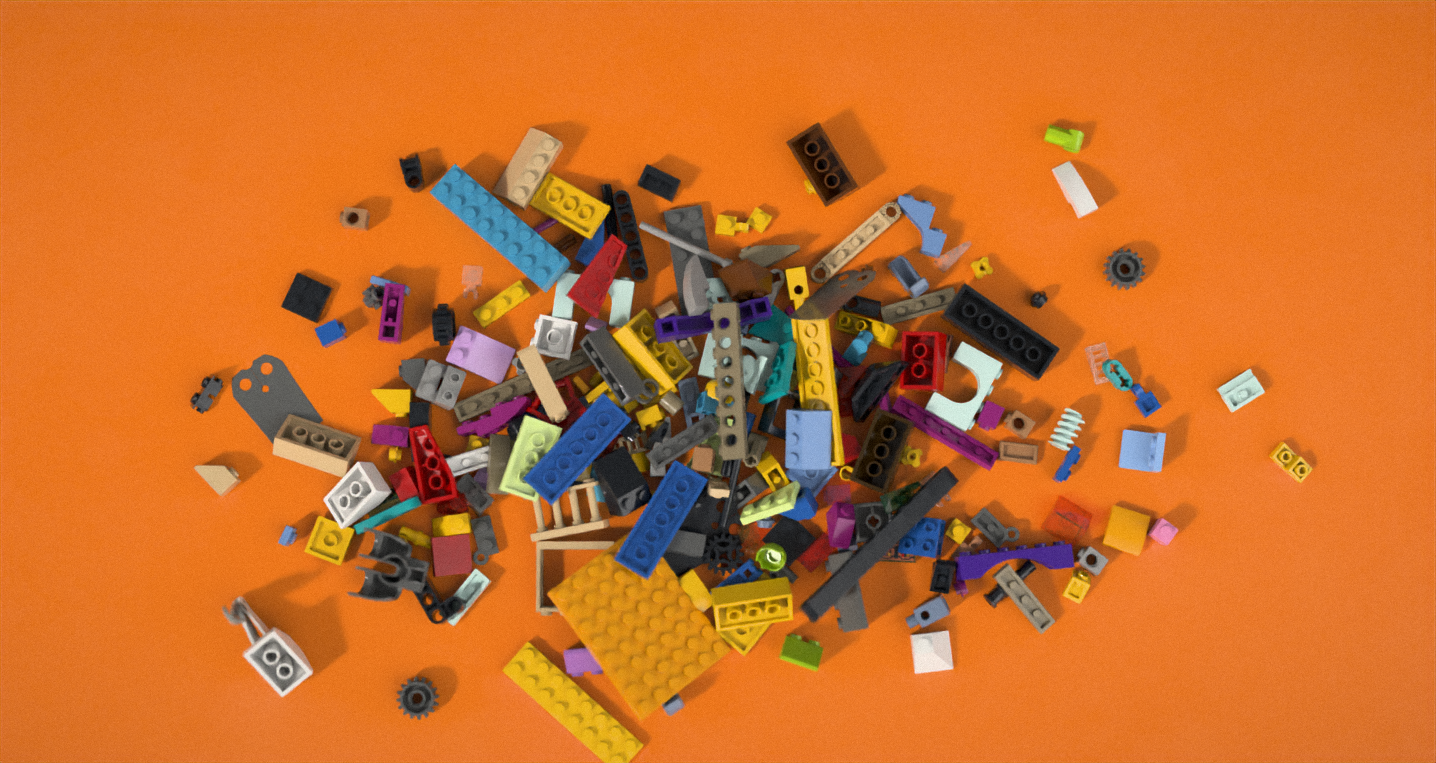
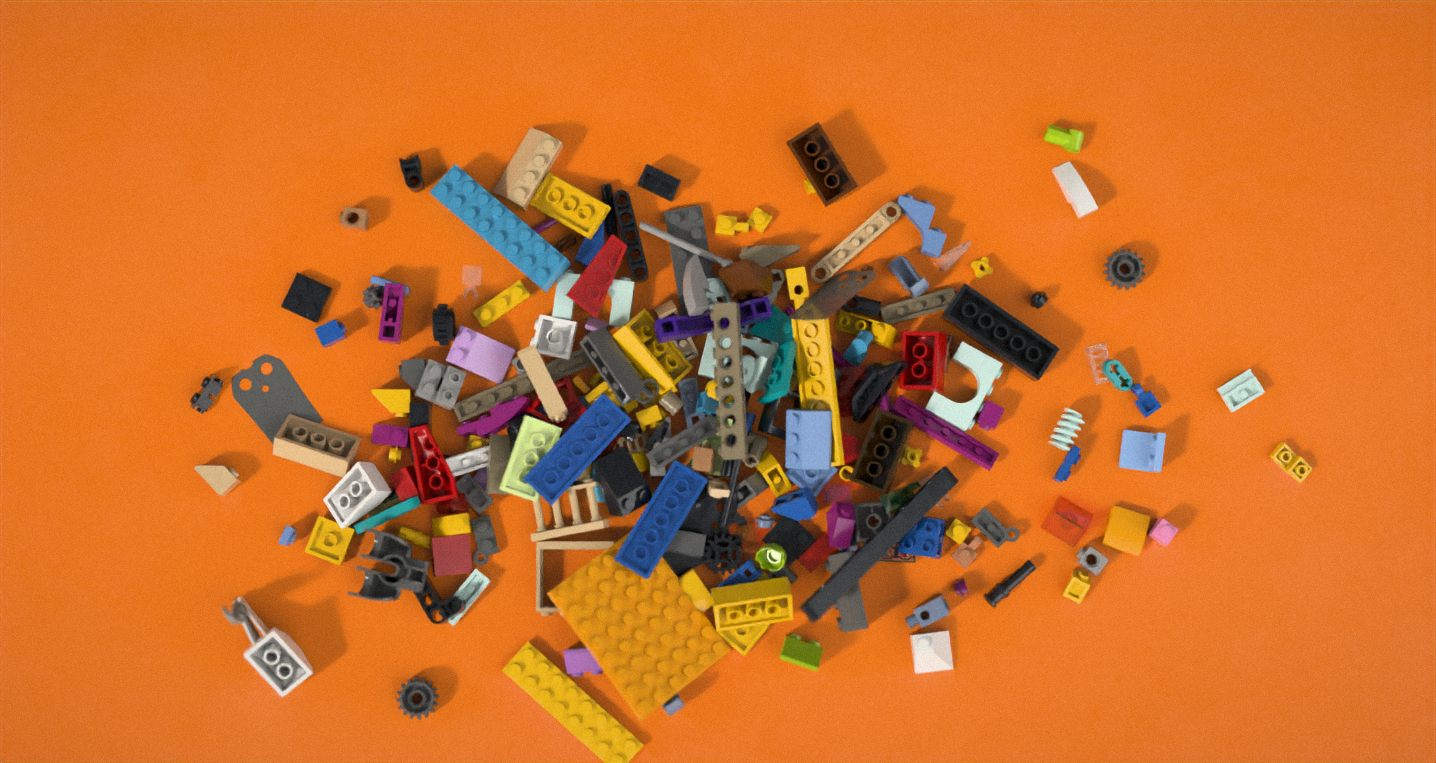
yellowish green wing [740,480,801,525] -> none
black slope [929,559,955,594] -> none
dark purple arch [954,541,1074,580] -> none
dark tan plate [992,563,1056,634] -> none
medium nougat tile [997,441,1039,465] -> none
medium nougat brick [1004,410,1036,439] -> none

